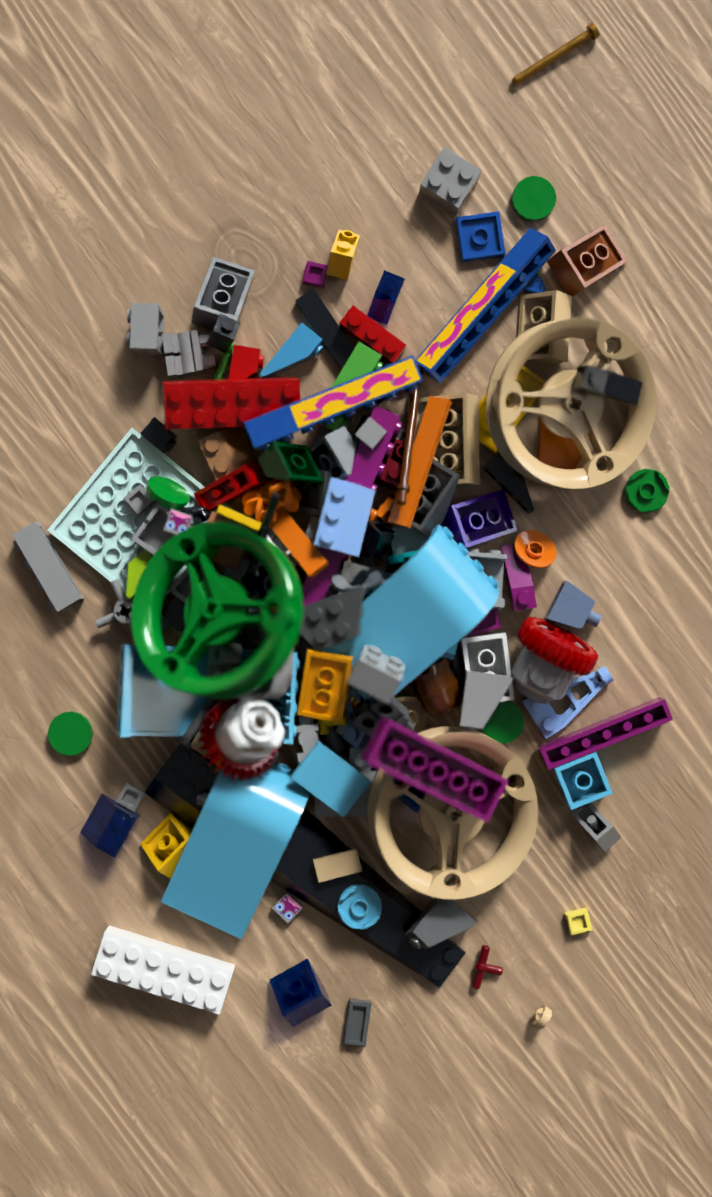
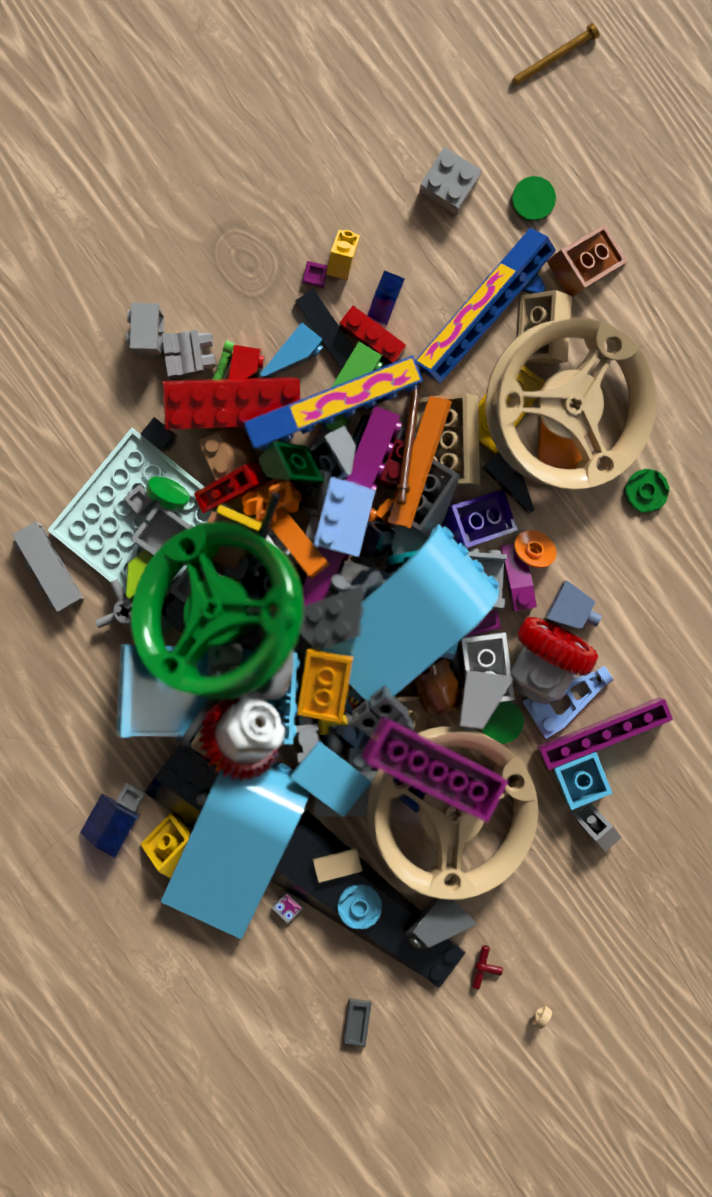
green tile [48,711,93,756] -> none
white brick [91,925,235,1015] -> none
tile [164,509,193,535] -> none
black arm [178,506,210,522] -> none
dark grey slope [192,257,255,329] -> none
black brick [206,313,240,353] -> none
clear blue slope [269,958,332,1027] -> none
light grey piece [347,644,406,704] -> none
light grey tile [355,417,387,450] -> none
blue tile [455,211,506,263] -> none
light yellow tile [565,908,592,936] -> none
black slope [573,365,642,405] -> none

